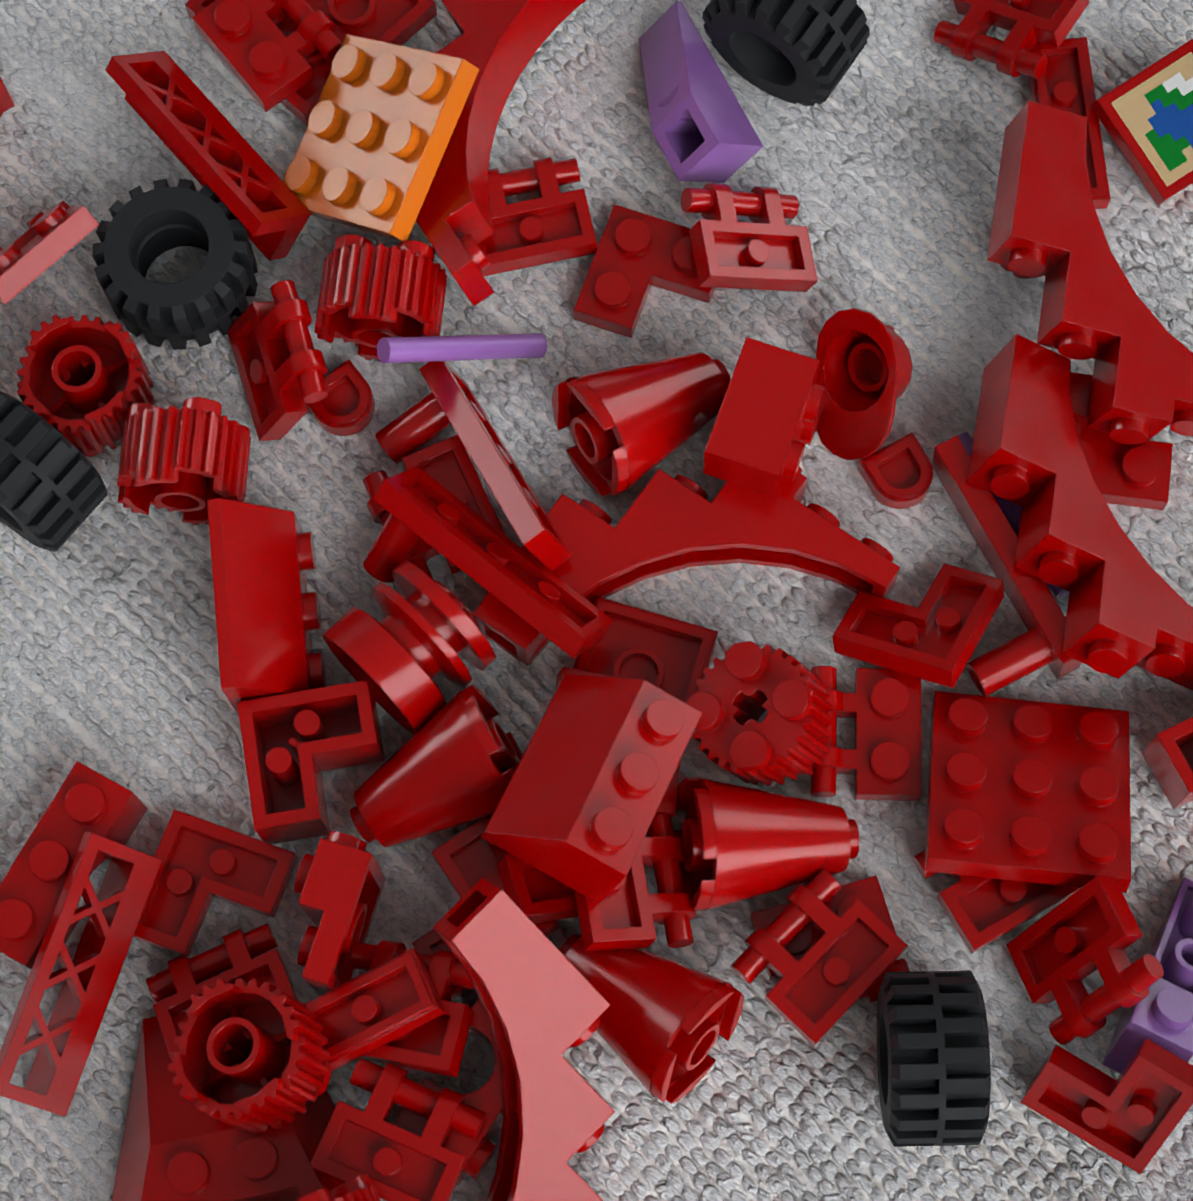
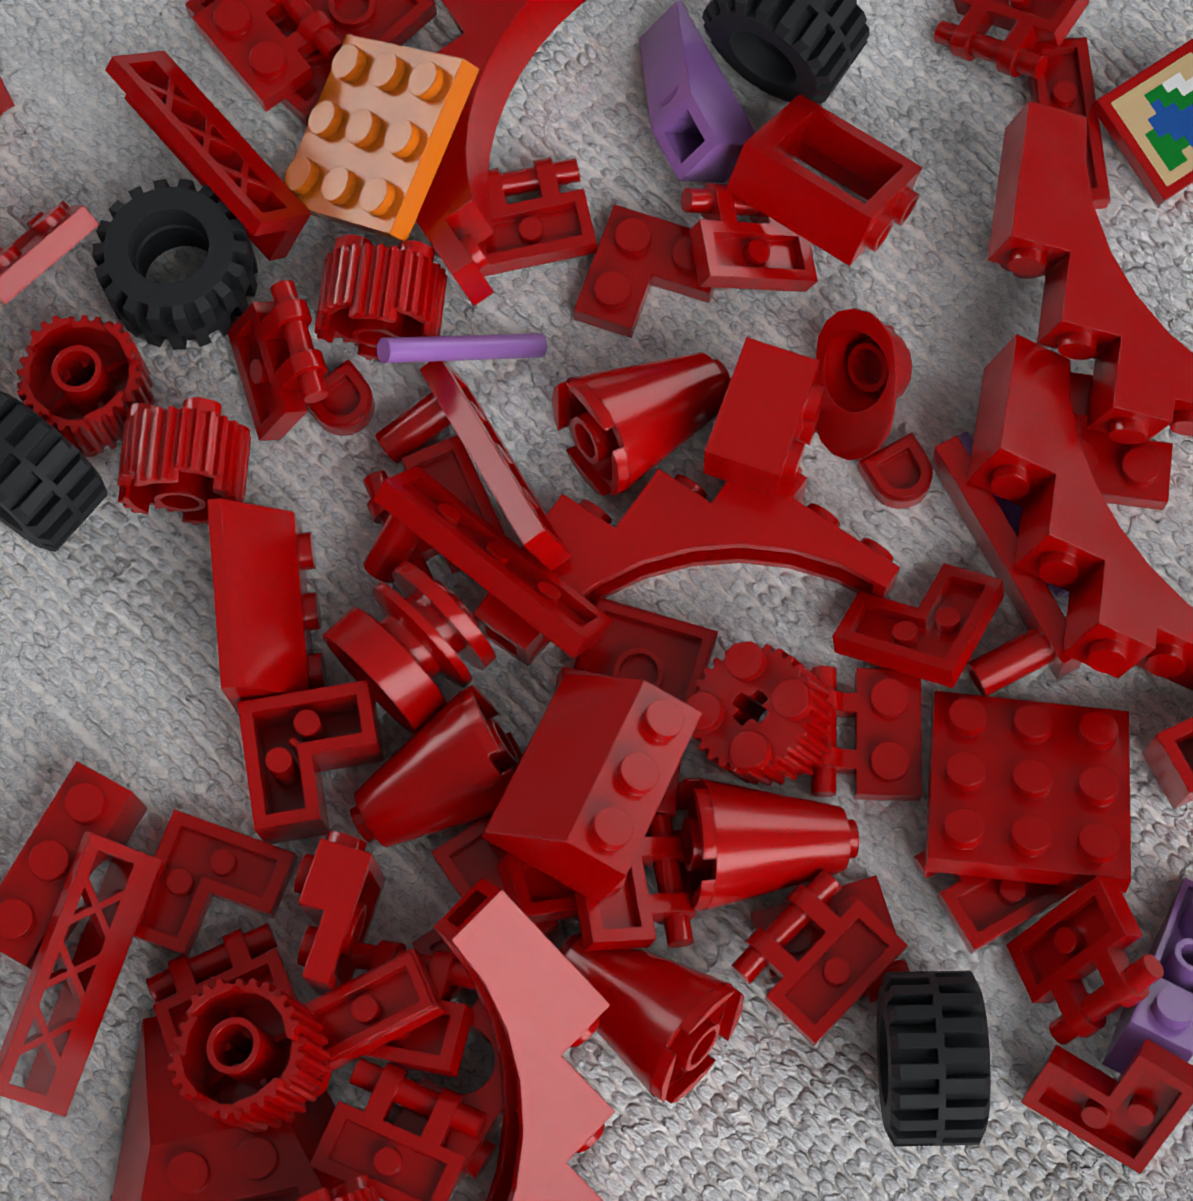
none -> red window [726,94,923,266]

